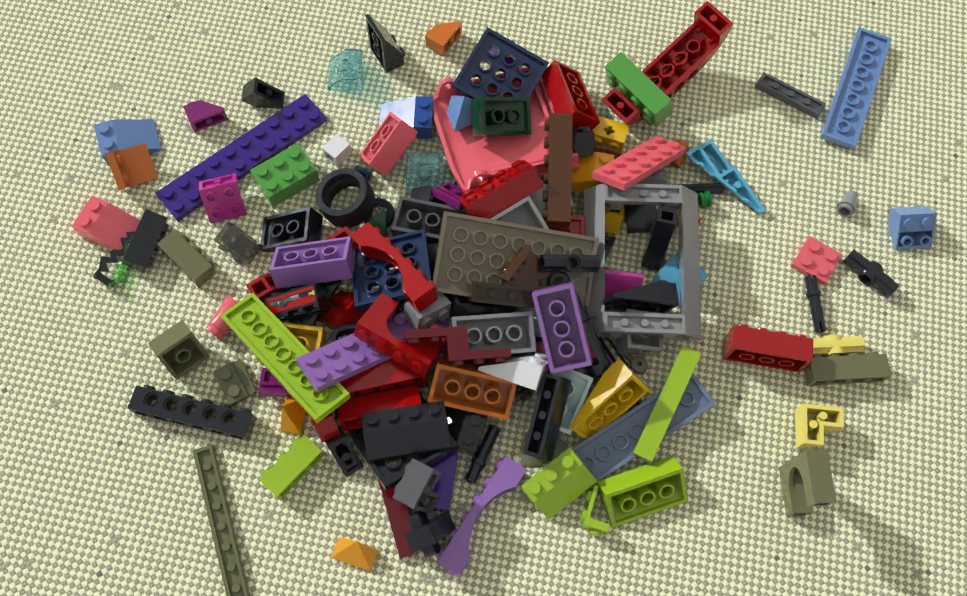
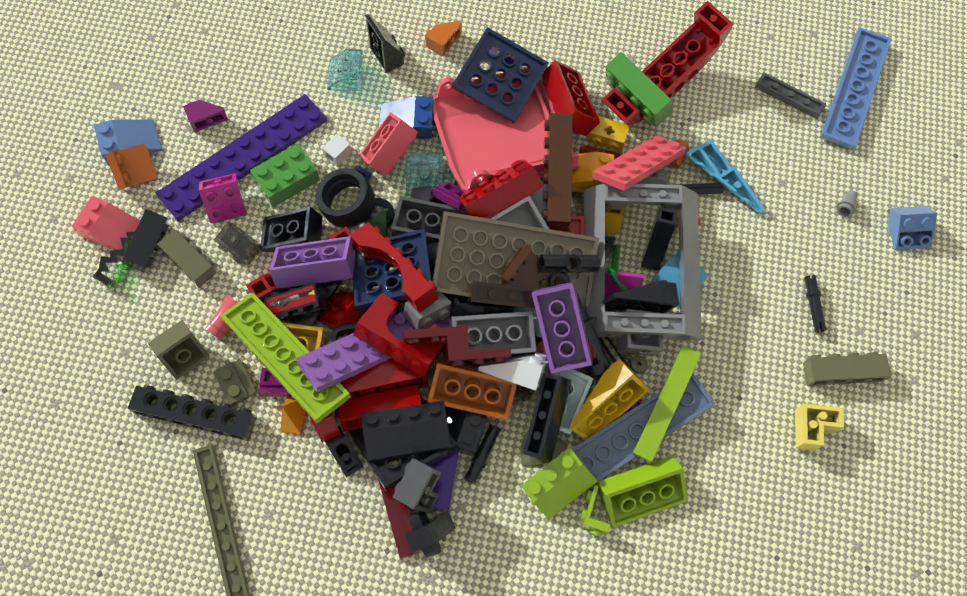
black slope [241,77,285,109] -> none
lime brick [260,435,324,500] -> none
light orange slope [331,537,379,571] -> none
medium lavender arch [436,456,527,579] -> none
medium blue slope [447,95,473,132] -> none
dark green slope [471,97,532,137] -> none
black slope [572,126,594,155] -> none
black piece [624,204,657,234] -> none
green bush [698,191,712,209] -> none
red brick [722,324,814,373] -> none
olive arch [778,446,837,516] -> none
coral plate [791,236,842,285] -> none
light yellow piece [812,334,866,357] -> none
black piece [842,249,900,298] -> none
none -> green piece [606,244,628,291]

